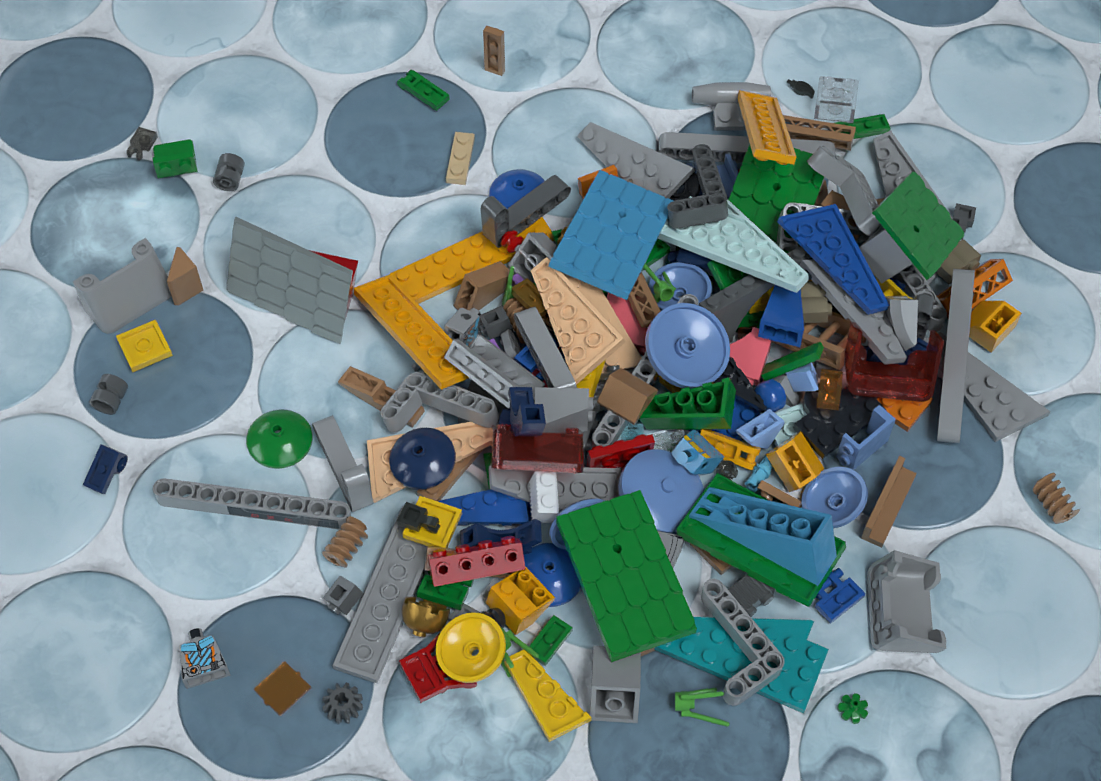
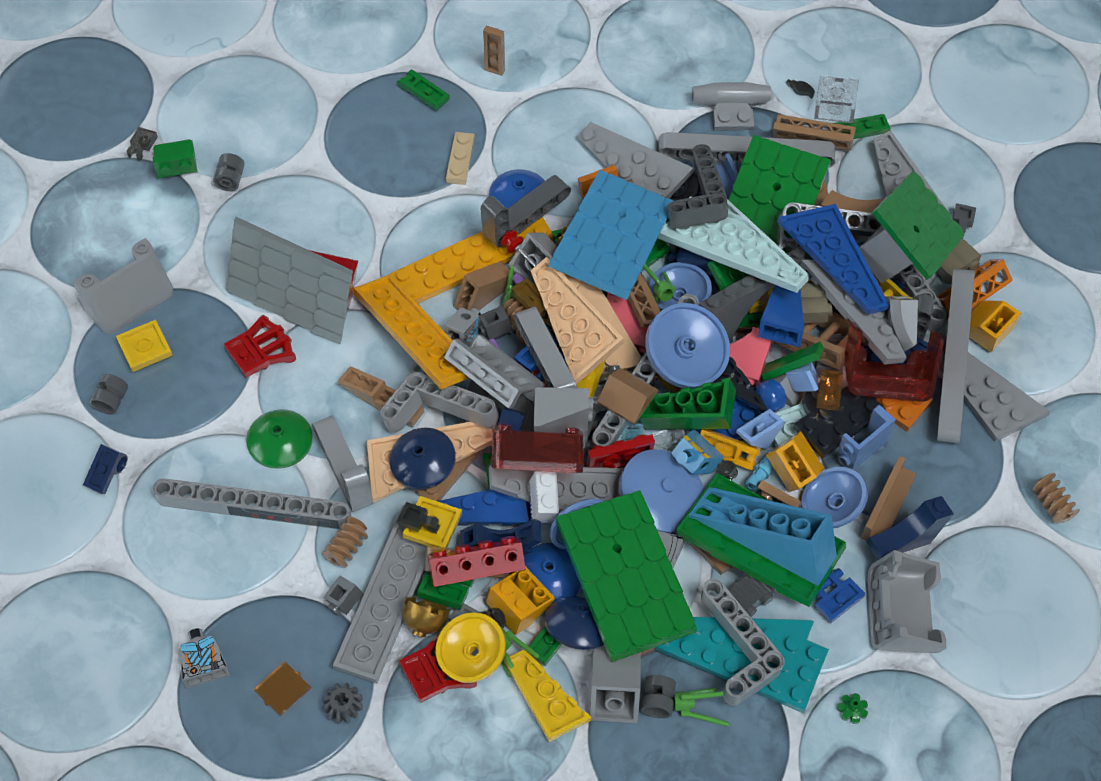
medium nougat slope [167,247,203,306] -> none
light grey plate [500,329,521,360] -> none
dark blue arch [508,387,546,436] -> none
light orange plate [738,90,796,165] -> none
light grey beam [807,145,881,236] -> none
none -> red plate [224,315,296,378]
none -> dark blue dish [545,596,604,650]
none -> dark grey wheel [641,675,676,718]
none -> dark blue arch [866,496,954,560]

